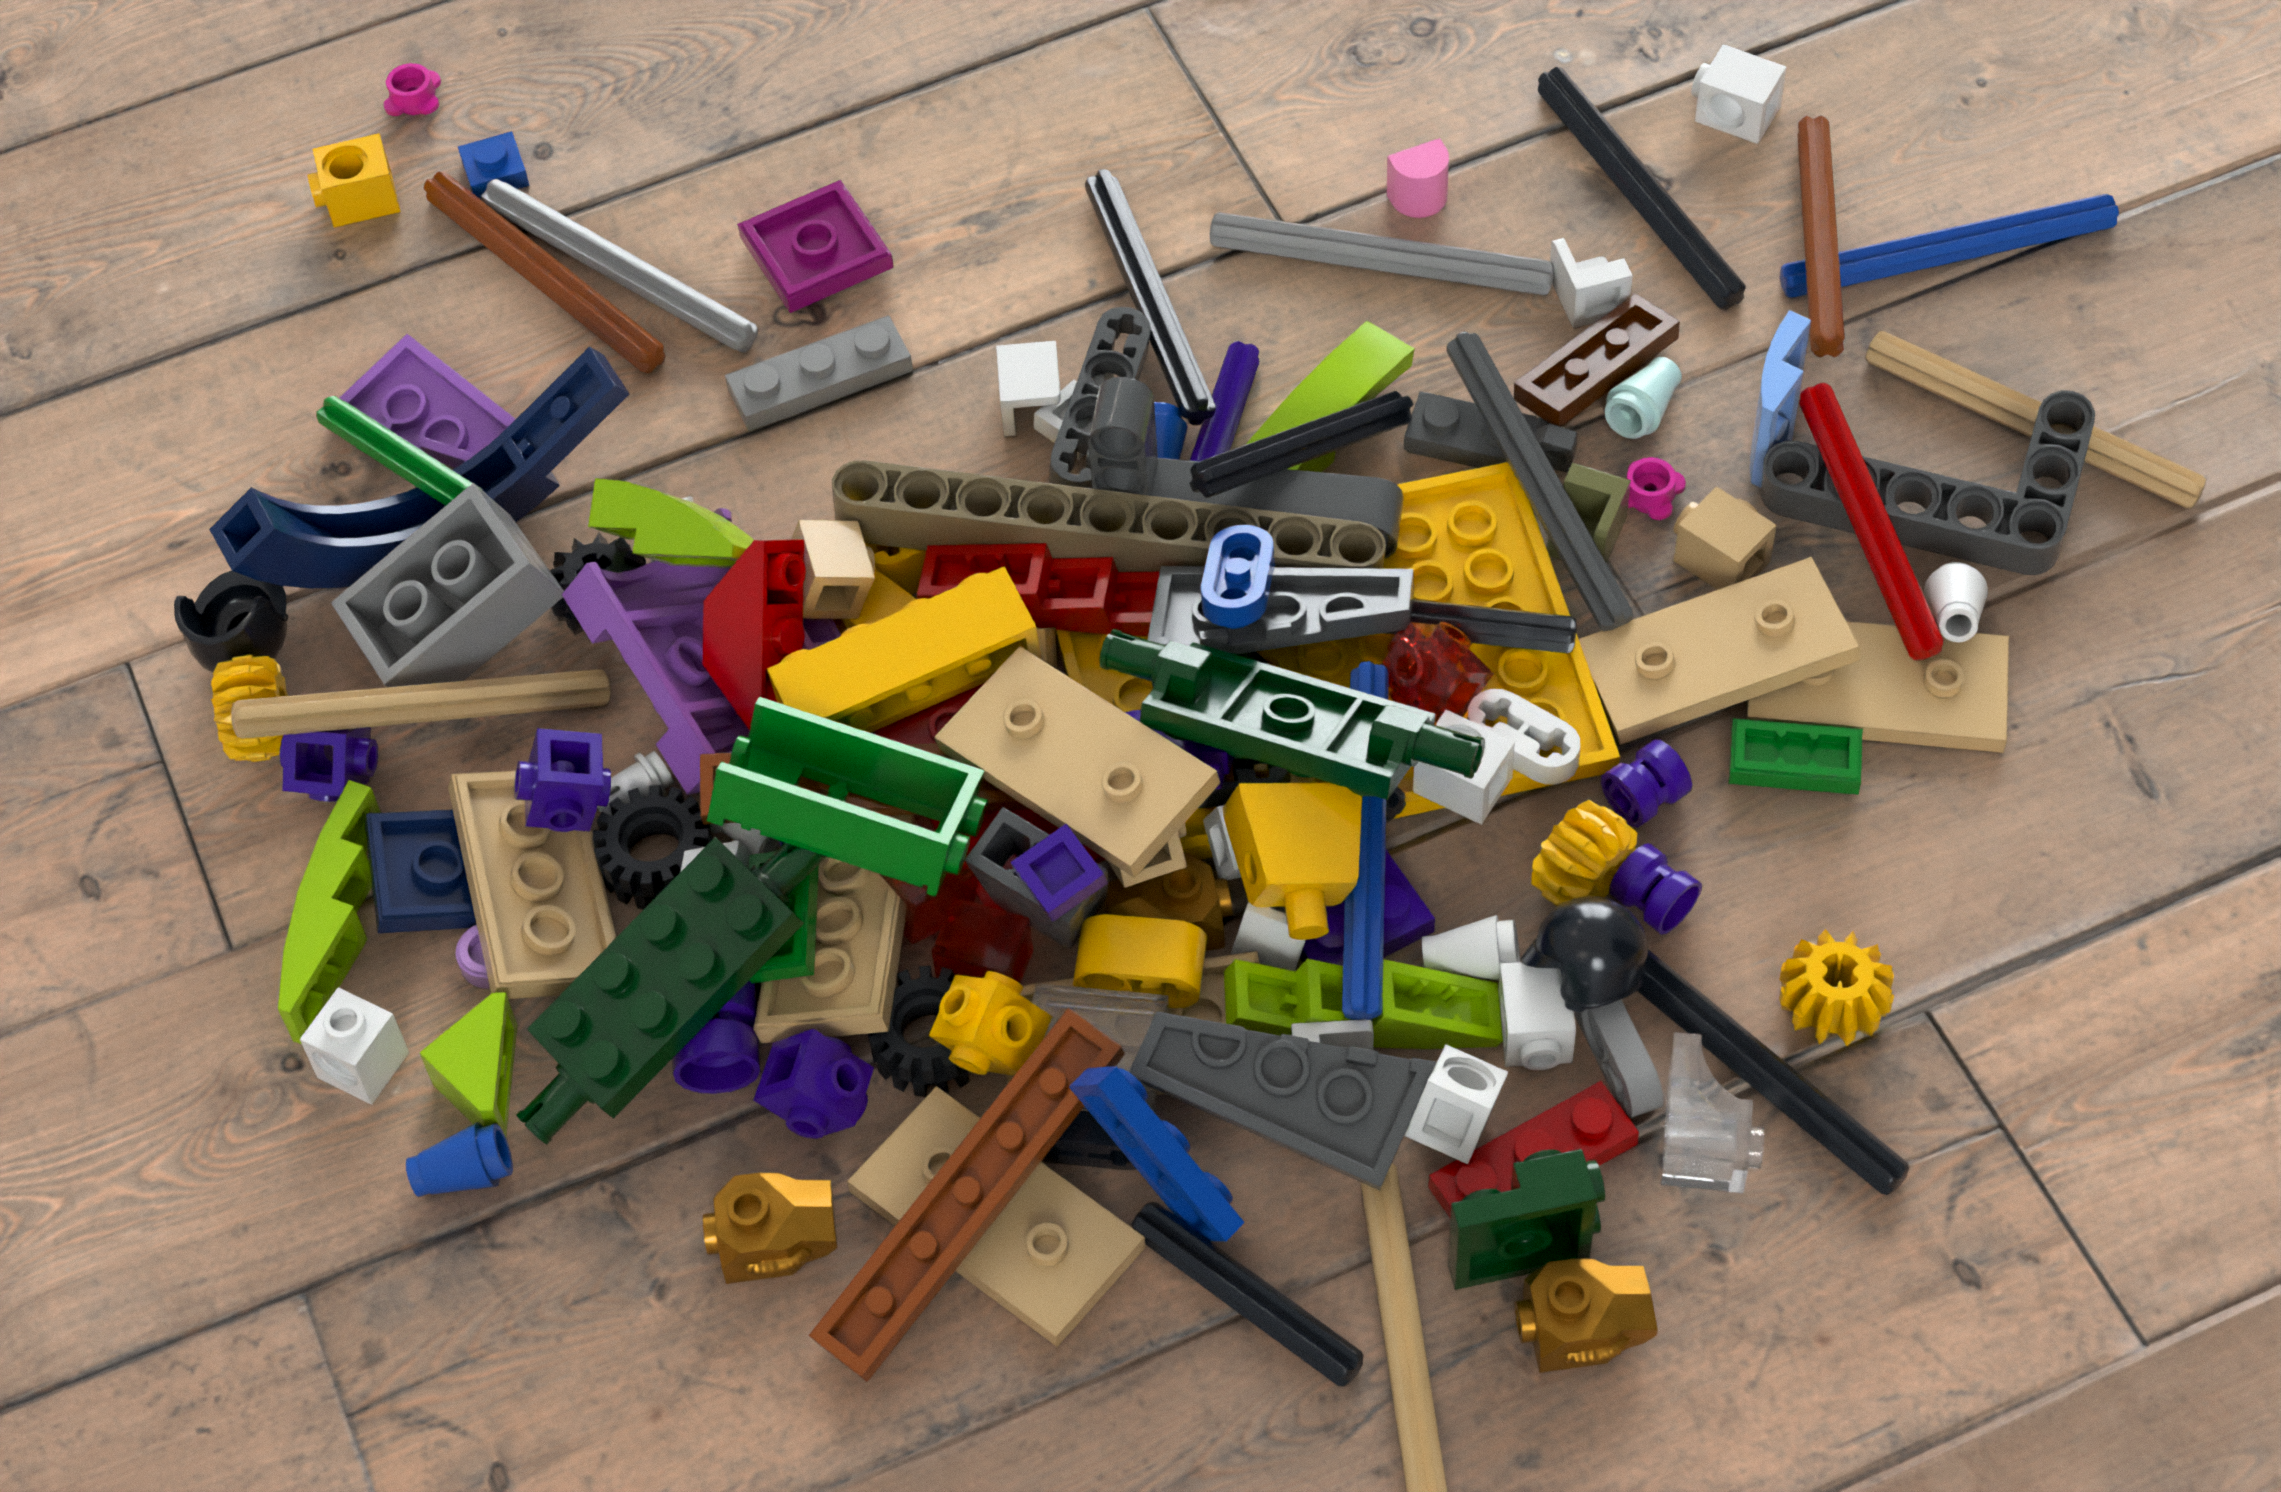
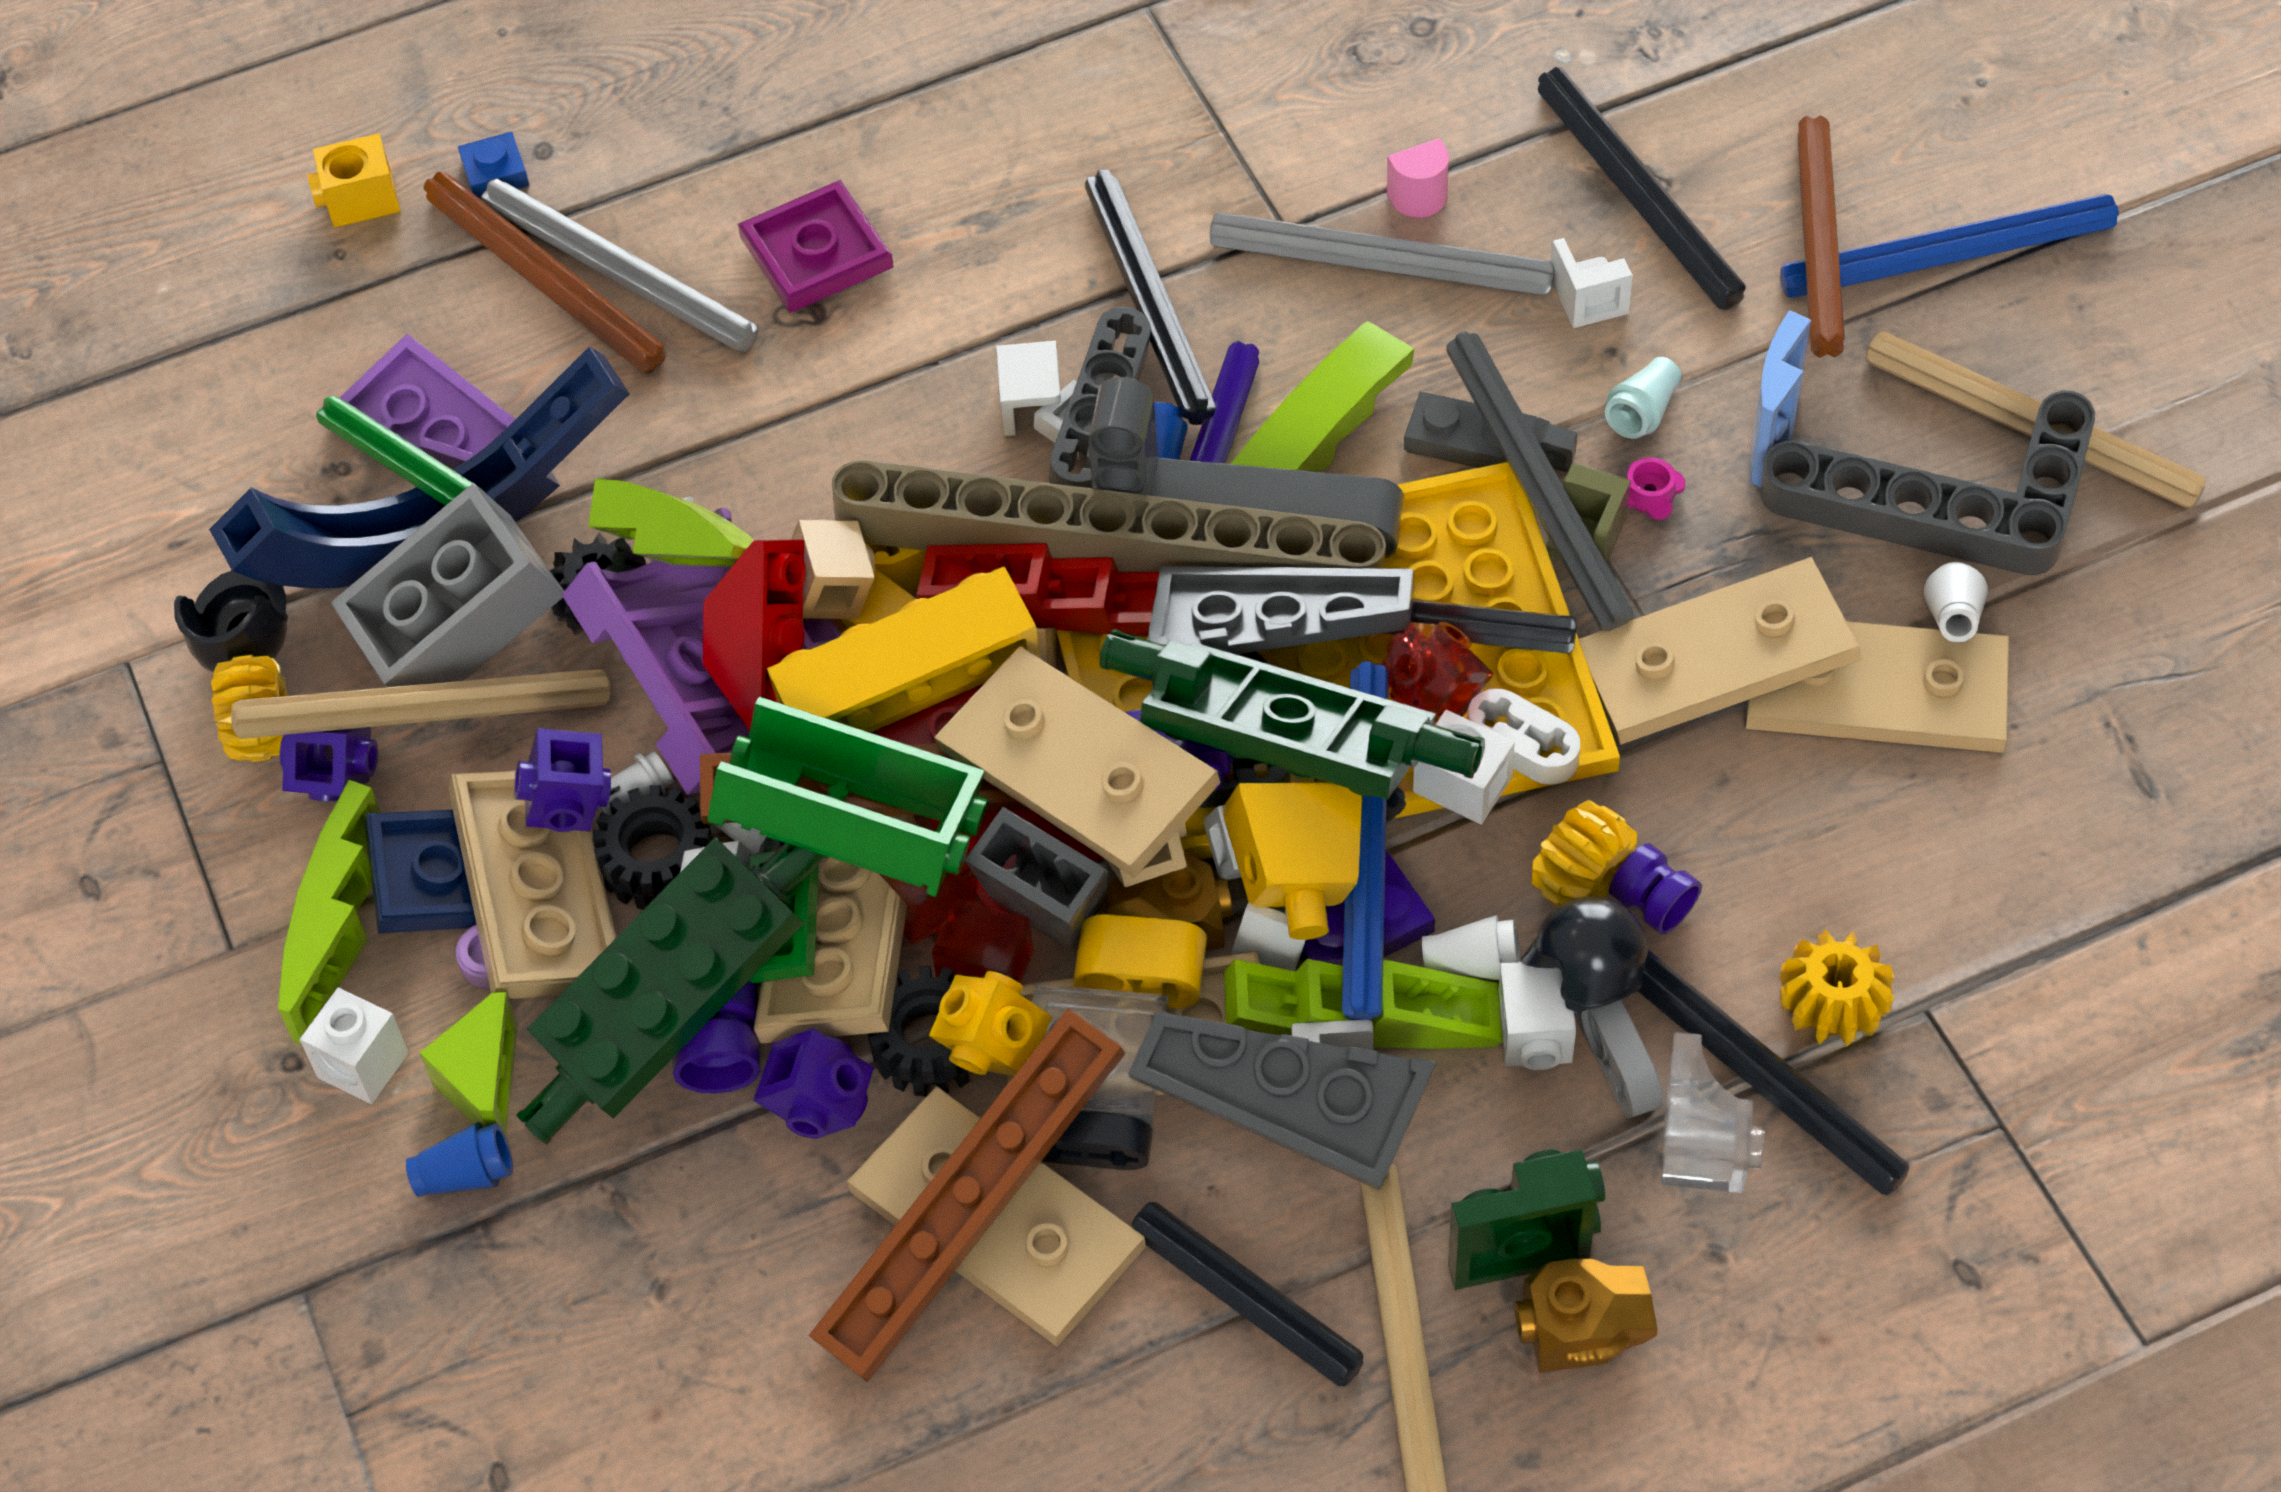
dark pink plate [383,63,441,116] -> none
pearl gold hand [703,1172,838,1284] -> none
light grey plate [725,315,913,432] -> none
dark purple plate [1011,824,1108,922] -> none
blue plate [1069,1066,1245,1242] -> none
black axle [1189,391,1414,498] -> none
plate [1201,525,1275,629] -> none
white brick [1405,1045,1508,1164] -> none
red plate [1428,1081,1639,1219] -> none
reddish brown plate [1514,294,1680,427] -> none
dark purple wheel [1601,739,1693,828] -> none
tan brick [1674,486,1777,590] -> none
white brick [1691,44,1786,144] -> none
green plate [1728,718,1863,795] -> none
red axle [1799,383,1943,661] -> none

